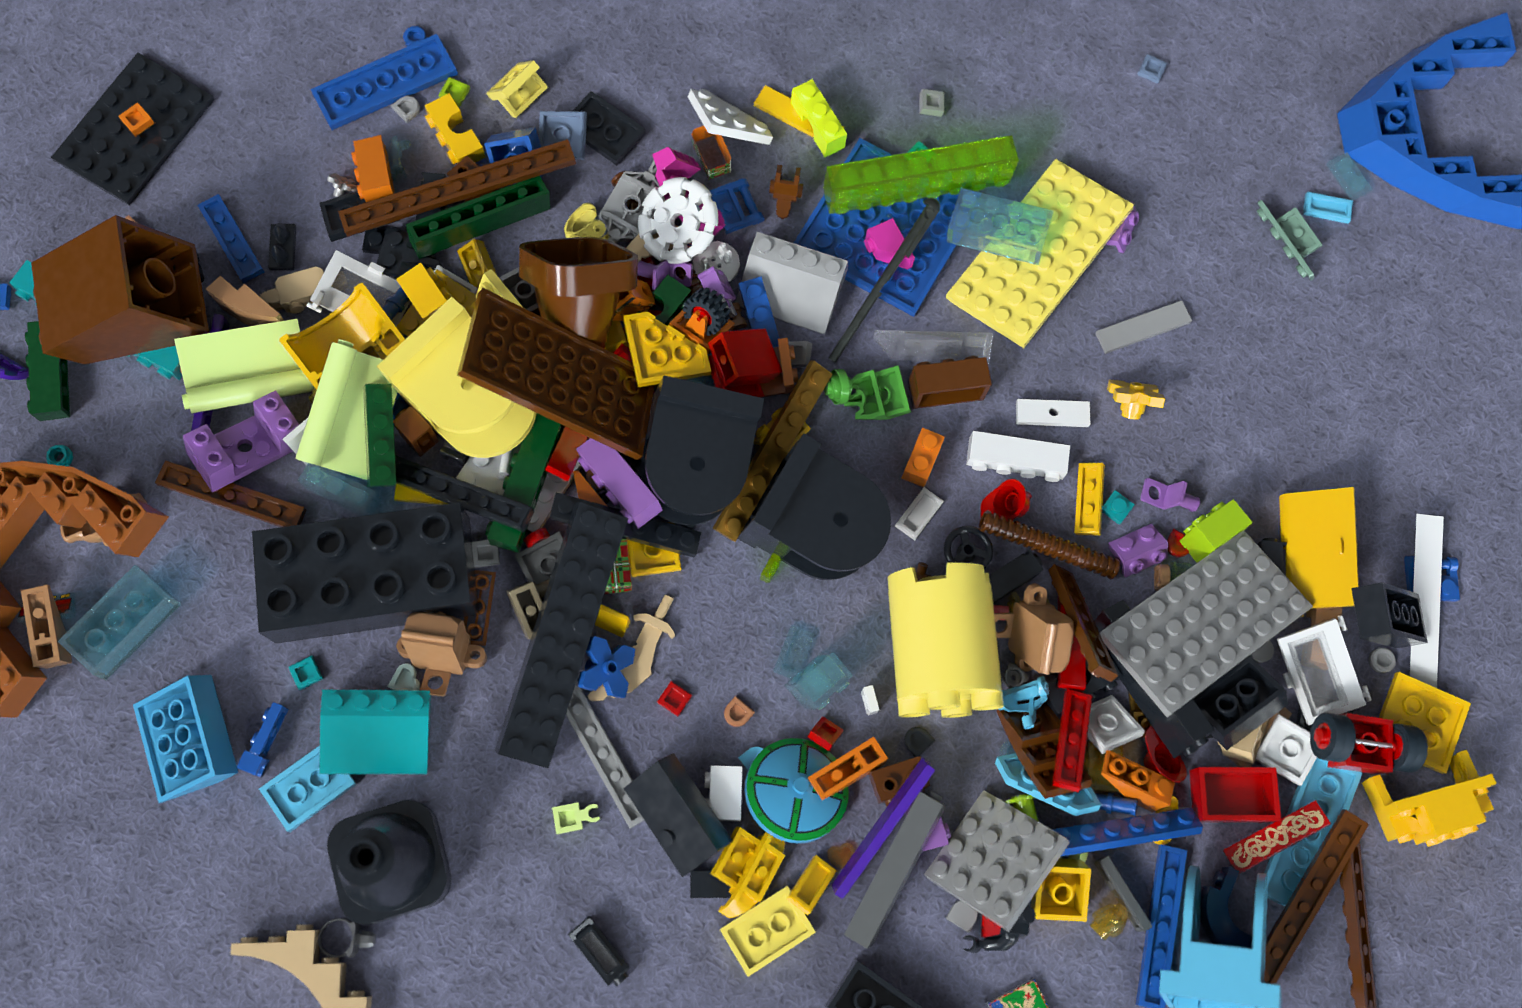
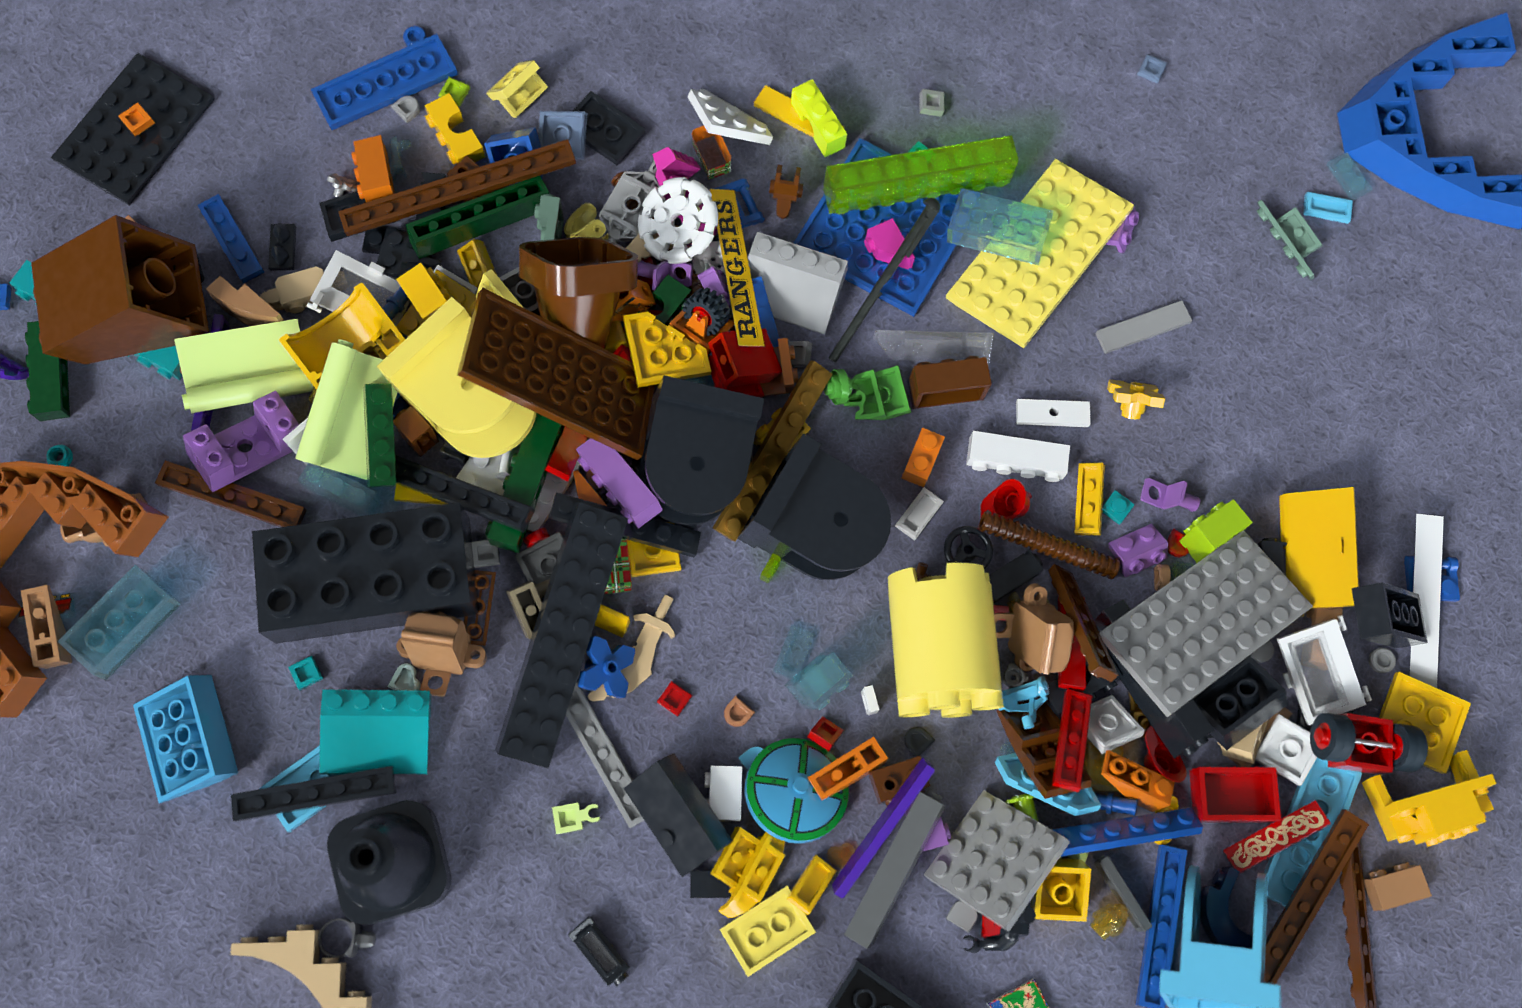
blue plate [237,702,289,777] -> none
none -> black plate [231,766,396,822]
none -> sand green plate [535,194,564,240]
none -> yellow sticker [710,189,764,346]
none -> medium nougat brick [1364,862,1432,911]

